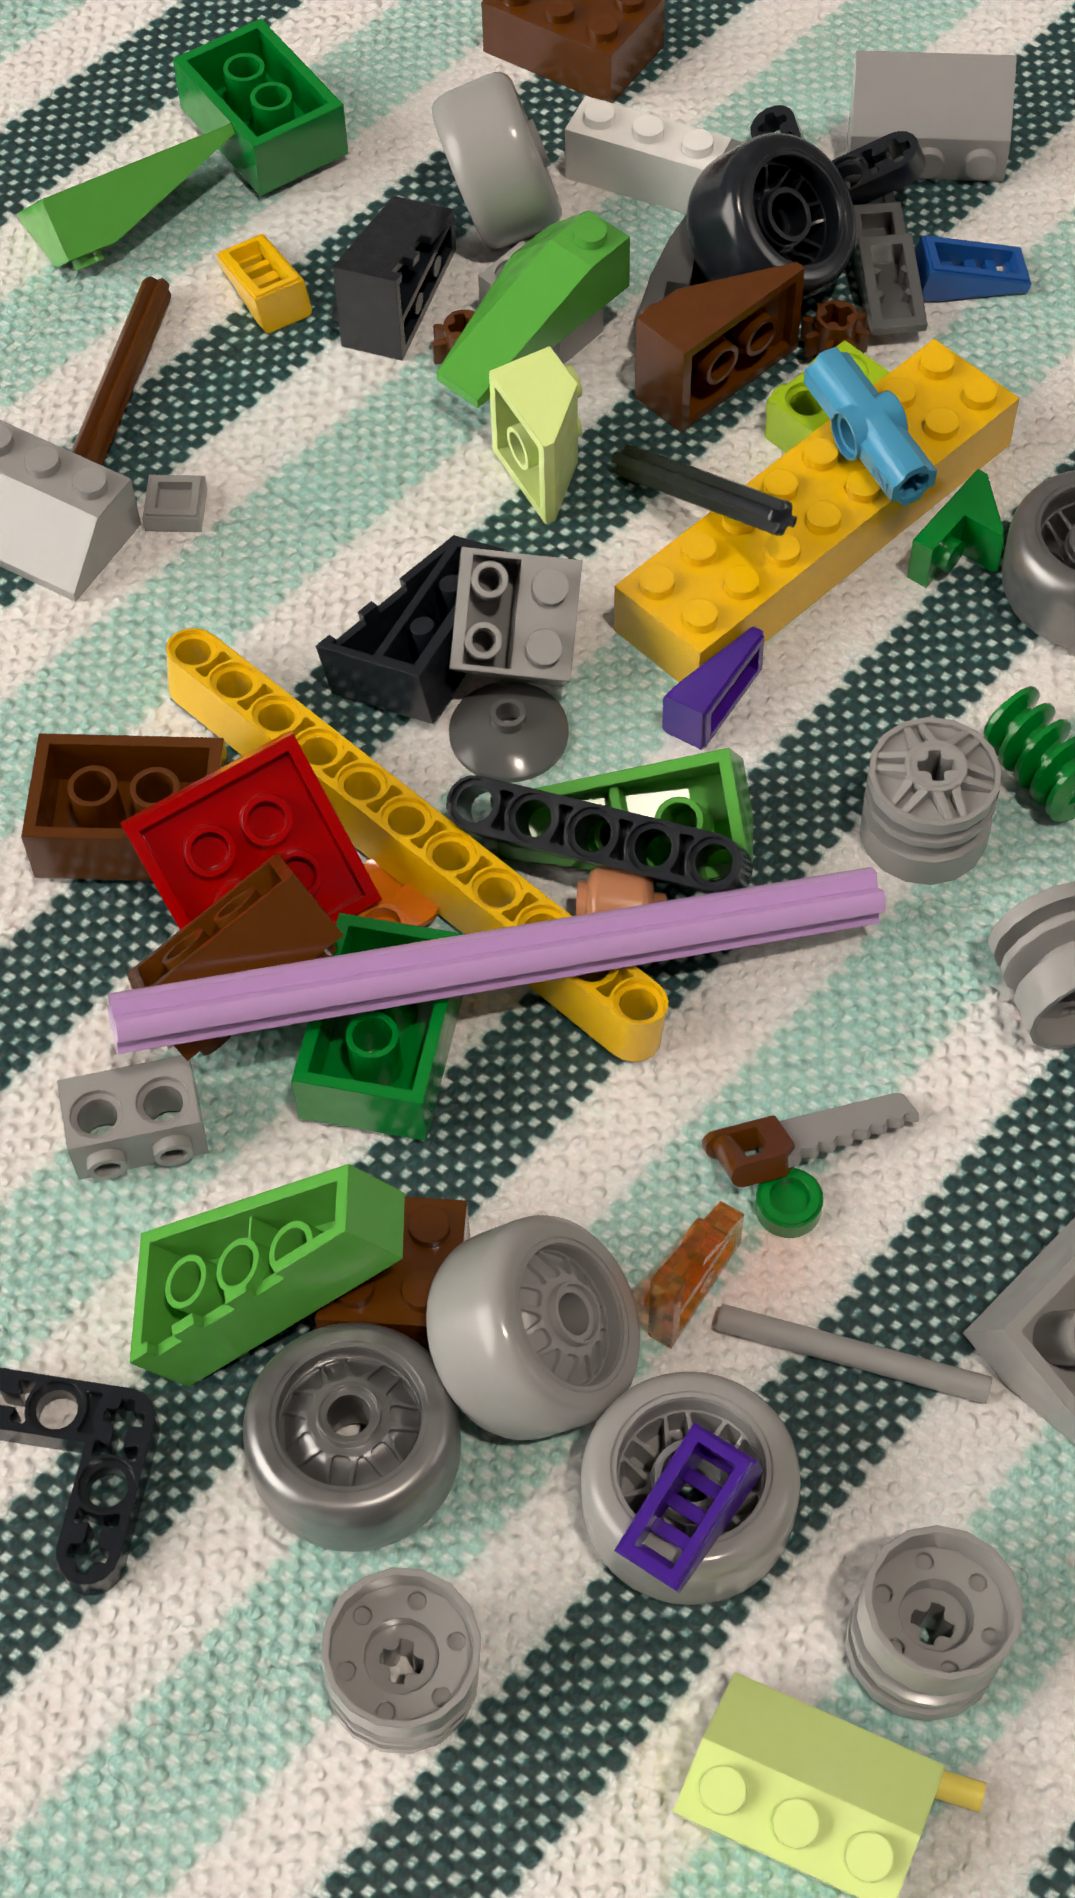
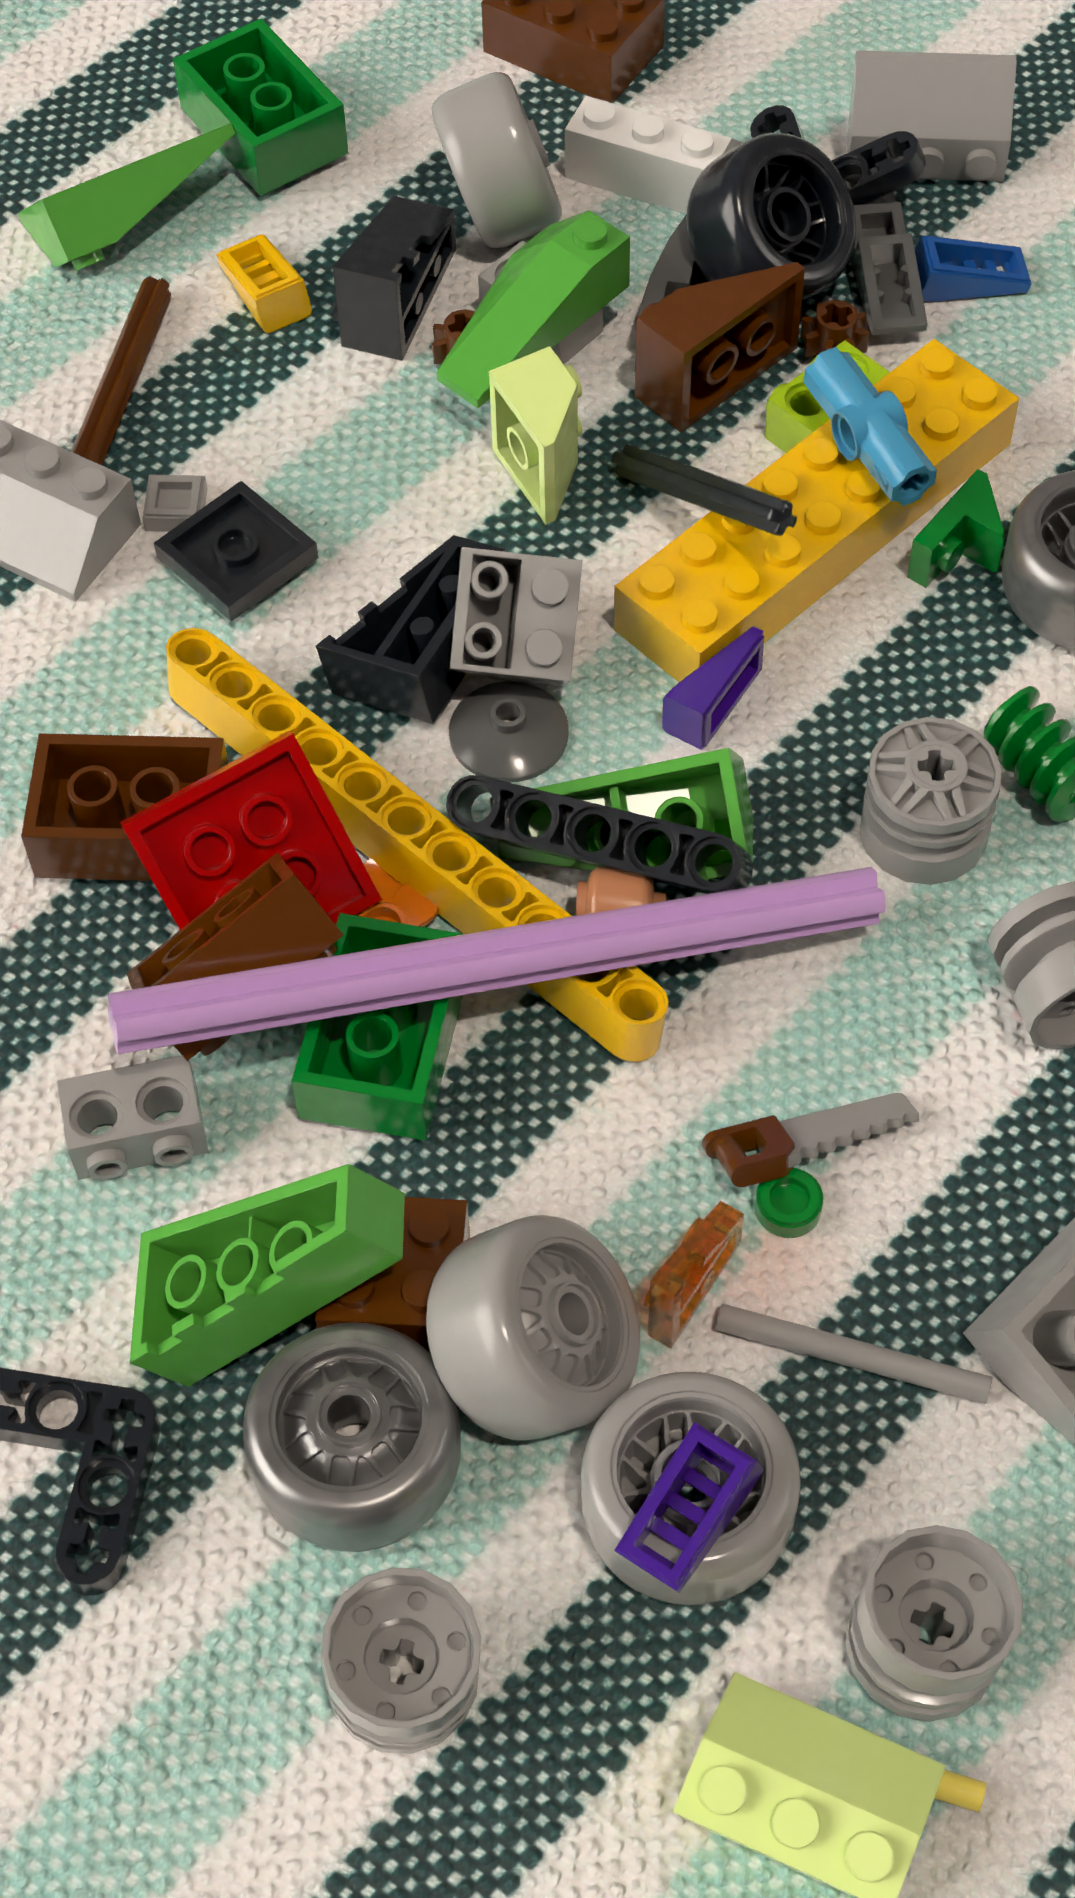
none -> black plate [154,481,319,622]

